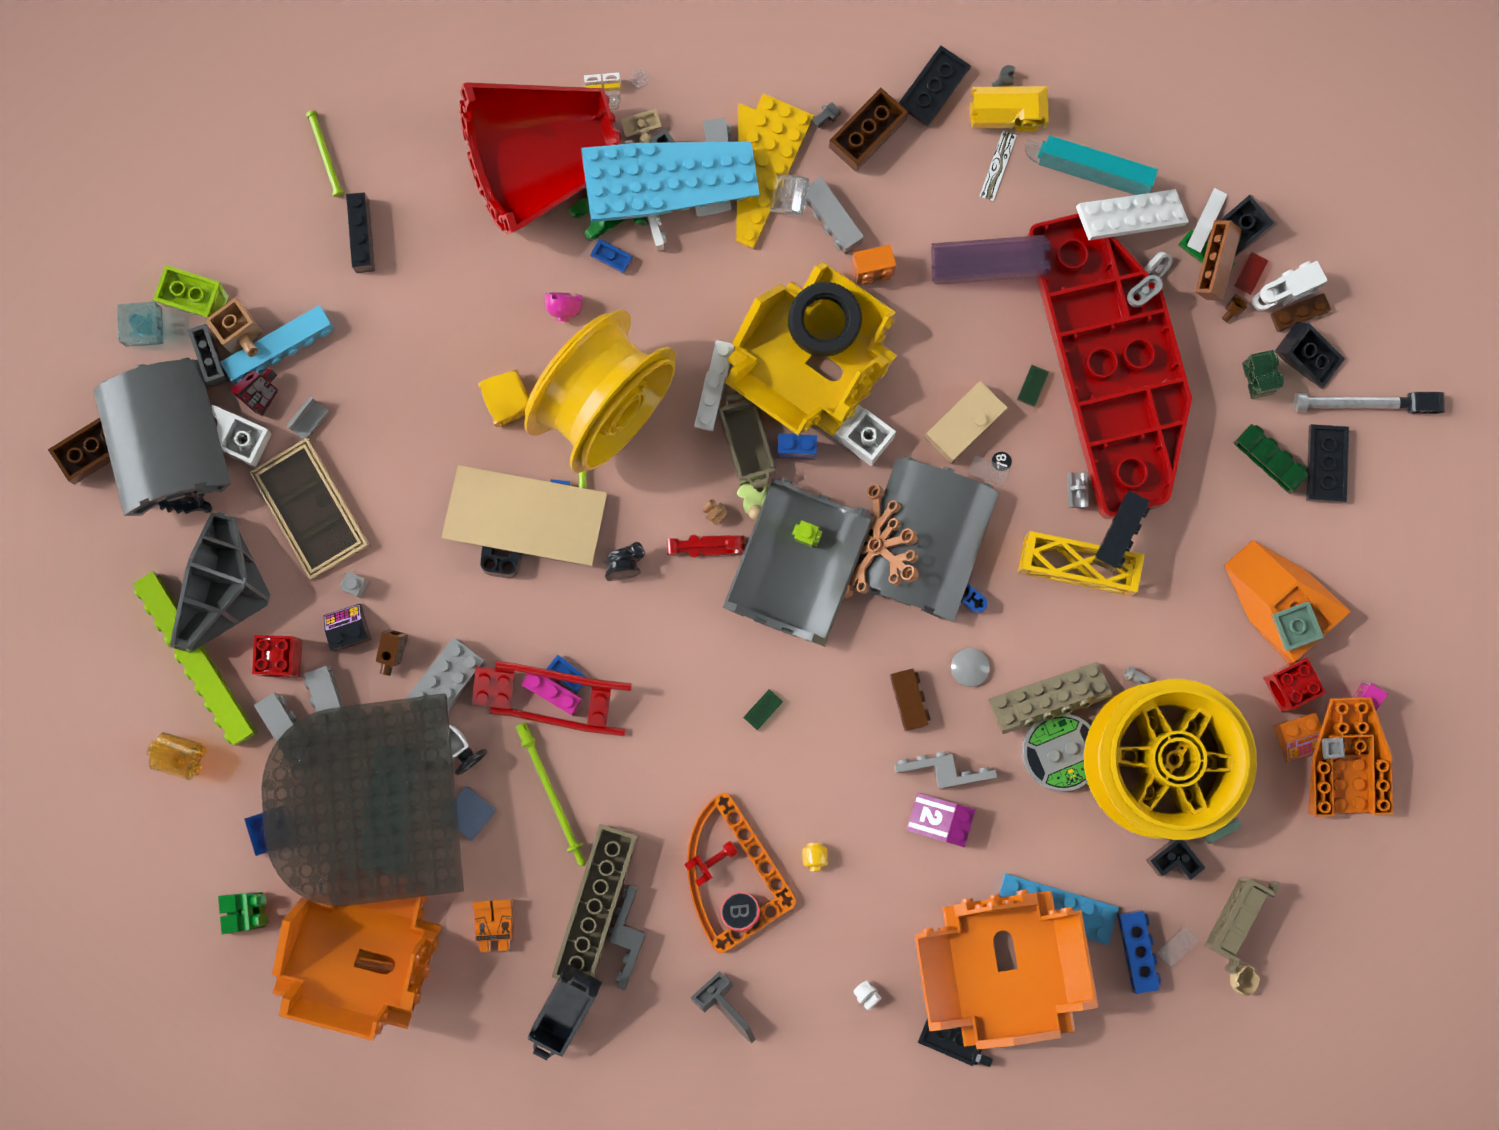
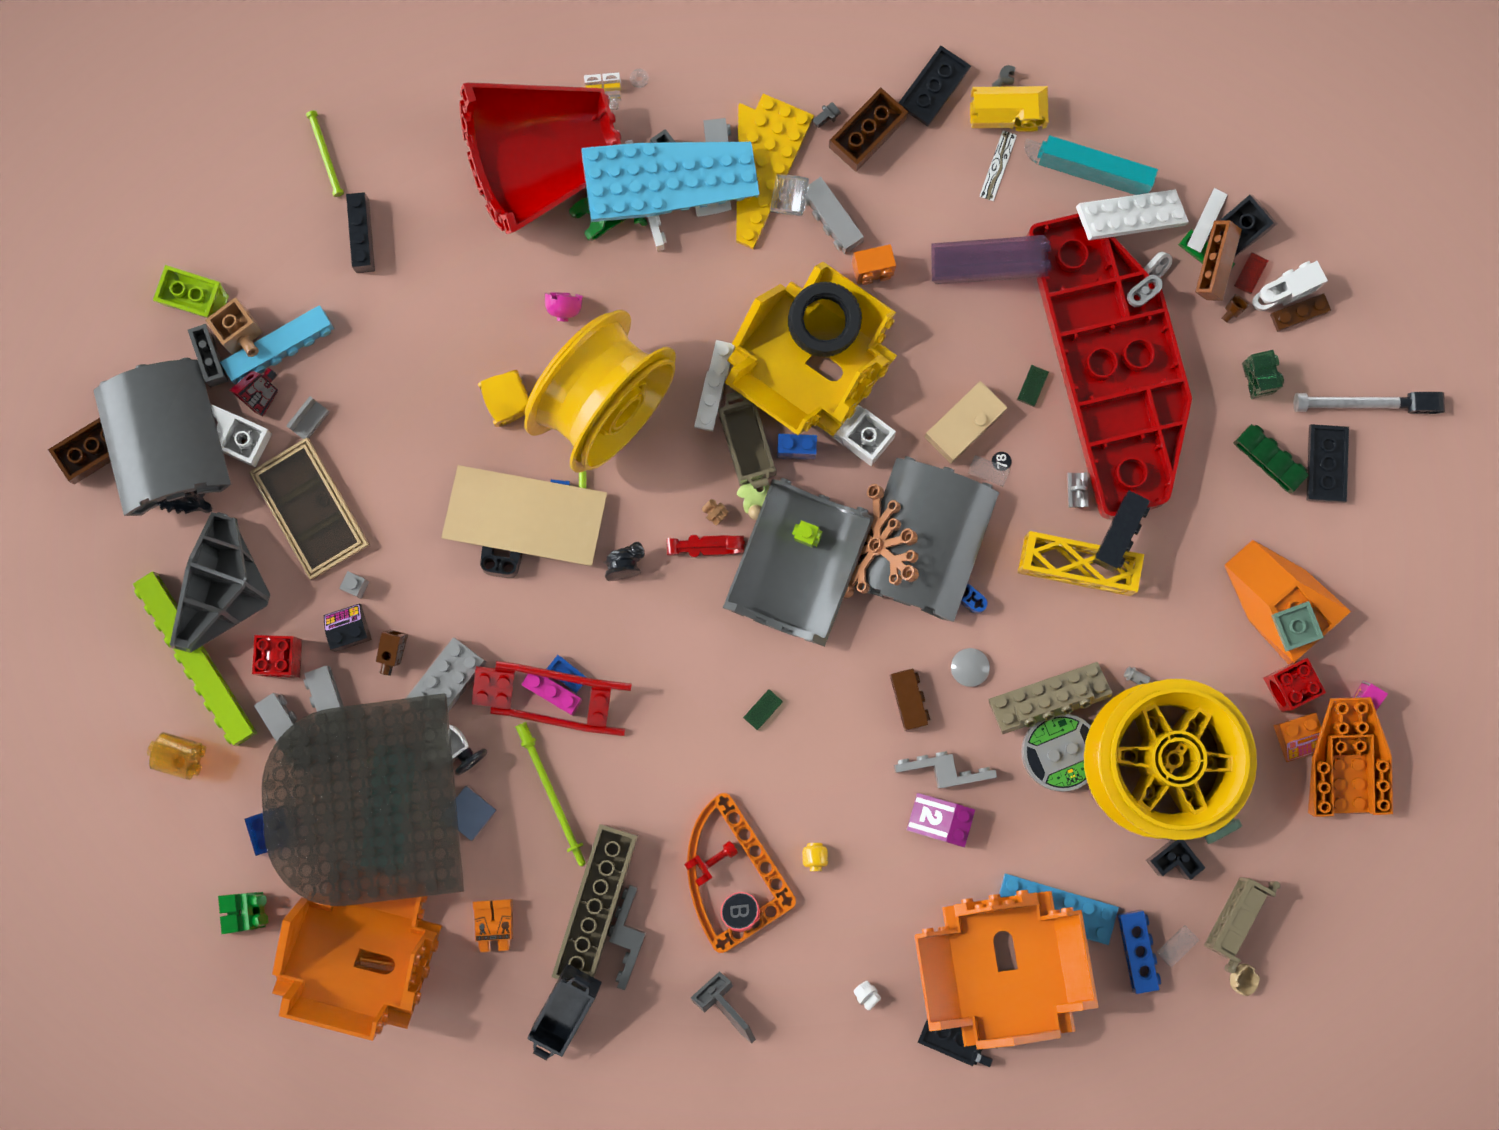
clear light blue brick [117,302,163,347] -> none
blue plate [590,239,632,274] -> none
tan plate [620,108,662,143] -> none
black slope [1274,322,1345,389] -> none
light grey tile [1322,737,1345,759] -> none

